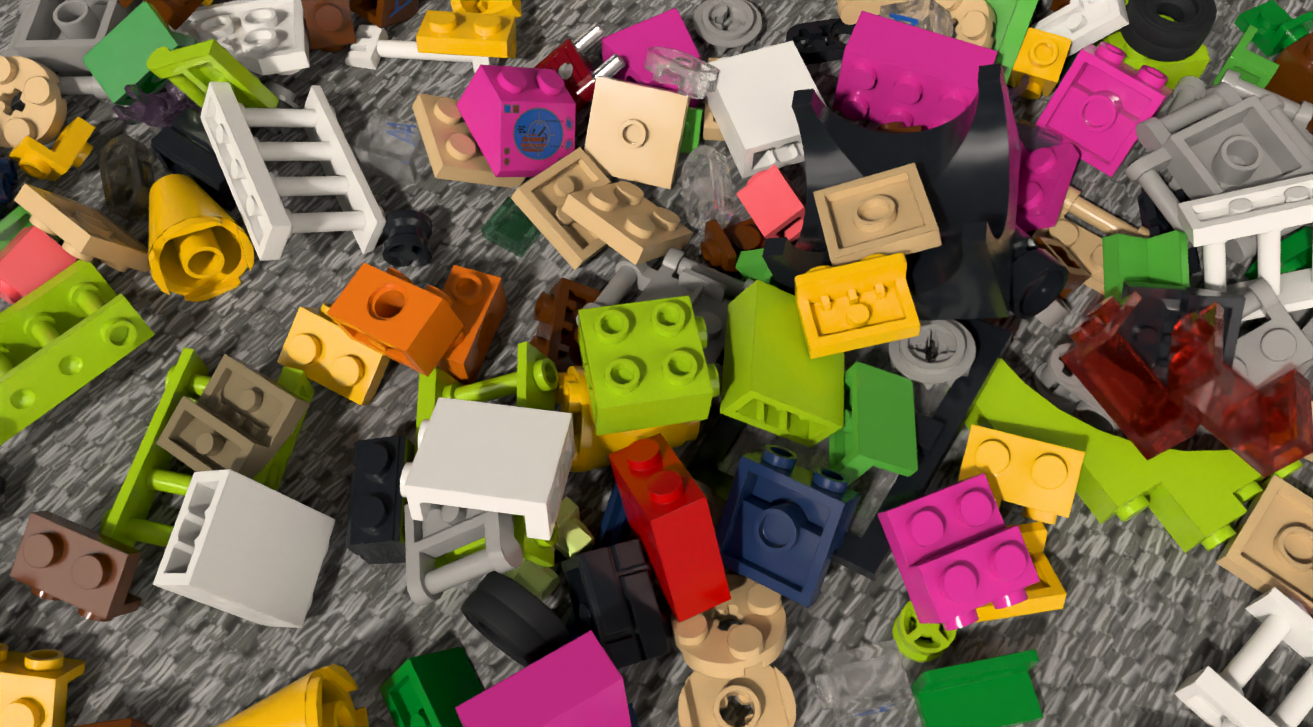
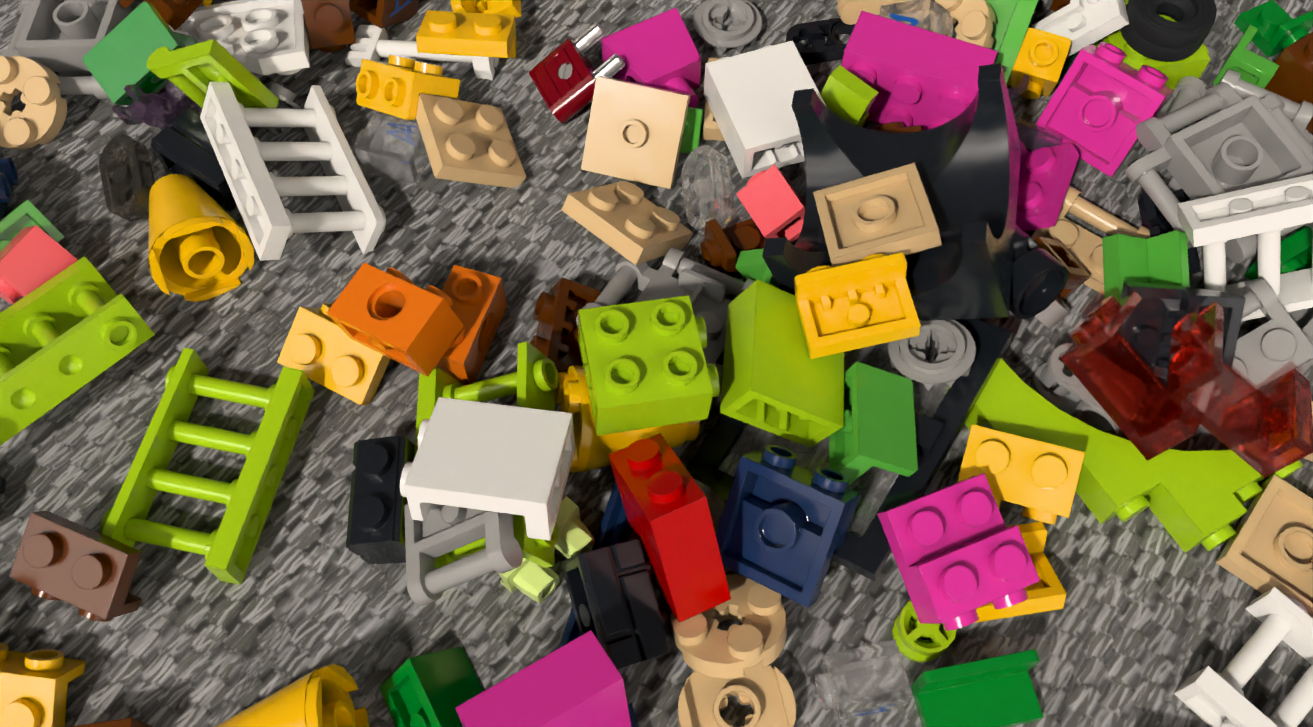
yellow bracket [9,116,96,181] -> none
tan plate [14,183,149,273] -> none
white brick [153,469,335,628] -> none
dark tan slope [156,354,310,479] -> none
black wheel [382,210,432,267] -> none
dark pink slope [456,64,576,177] -> none
black tyre [461,571,569,667] -> none
clear green tile [481,196,542,258] -> none
tan plate [511,147,611,270] -> none
clear plate [644,47,720,99] -> none
none -> yellow bracket [356,54,460,120]
none -> lime slope [820,65,879,127]

